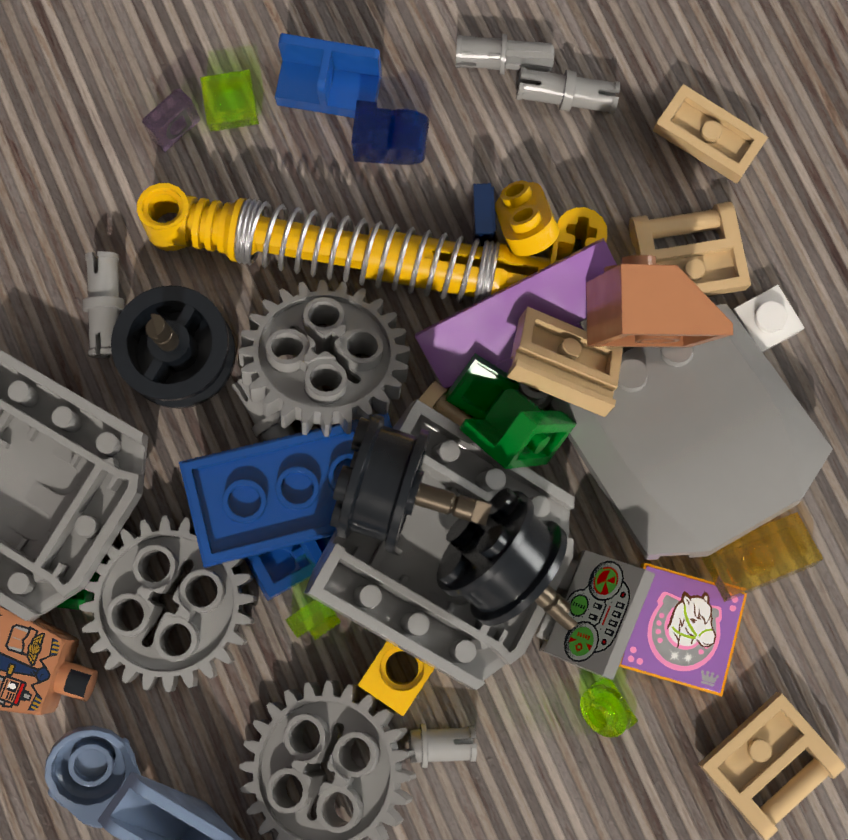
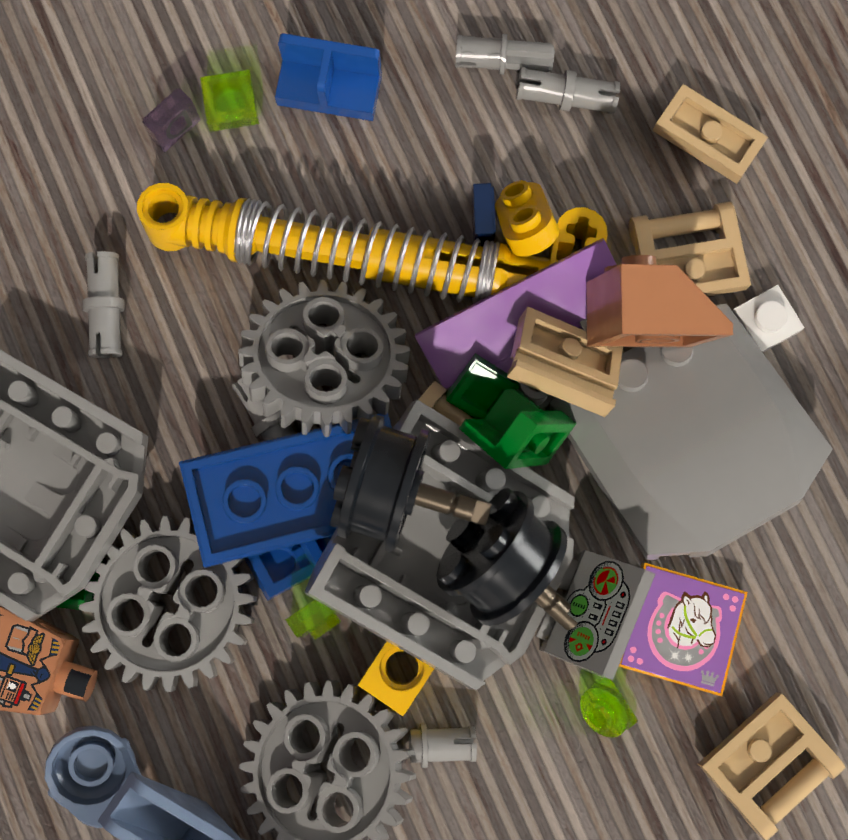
black wheel [111,285,236,409] -> none
clear blue leg [351,100,430,165] -> none
clear yellow plate [701,512,823,602] -> none

